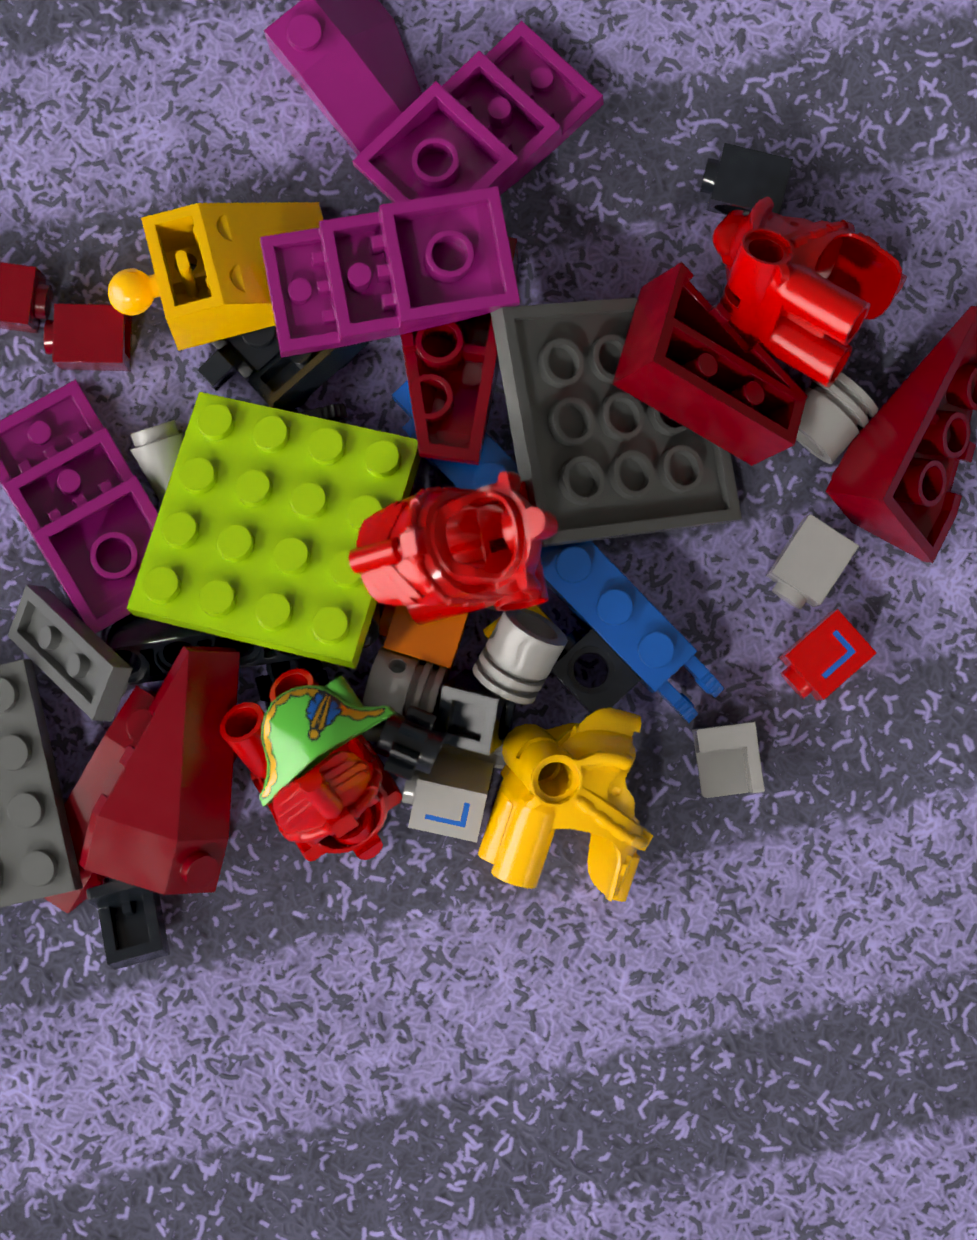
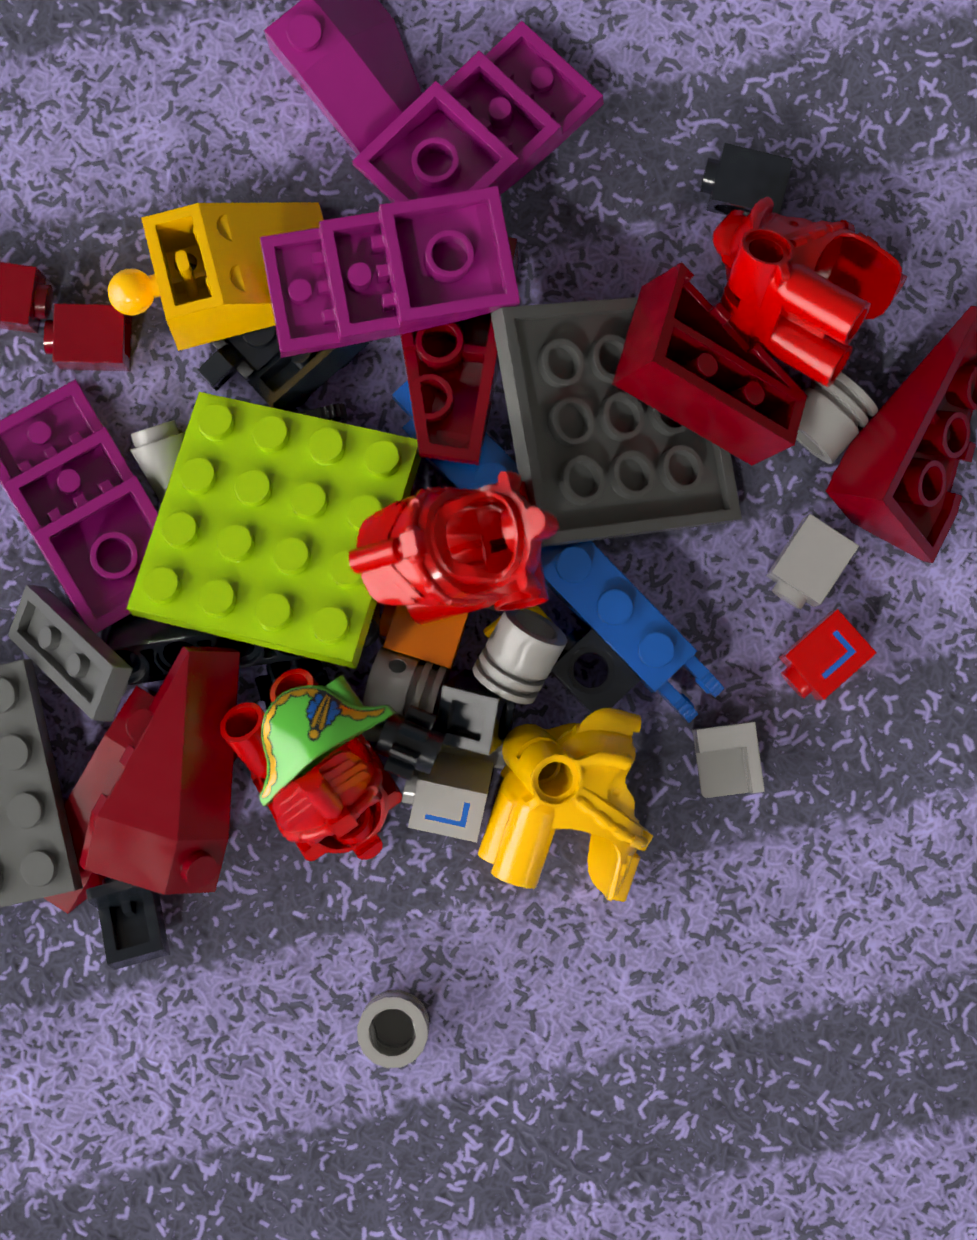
none -> light grey piece [357,990,429,1068]

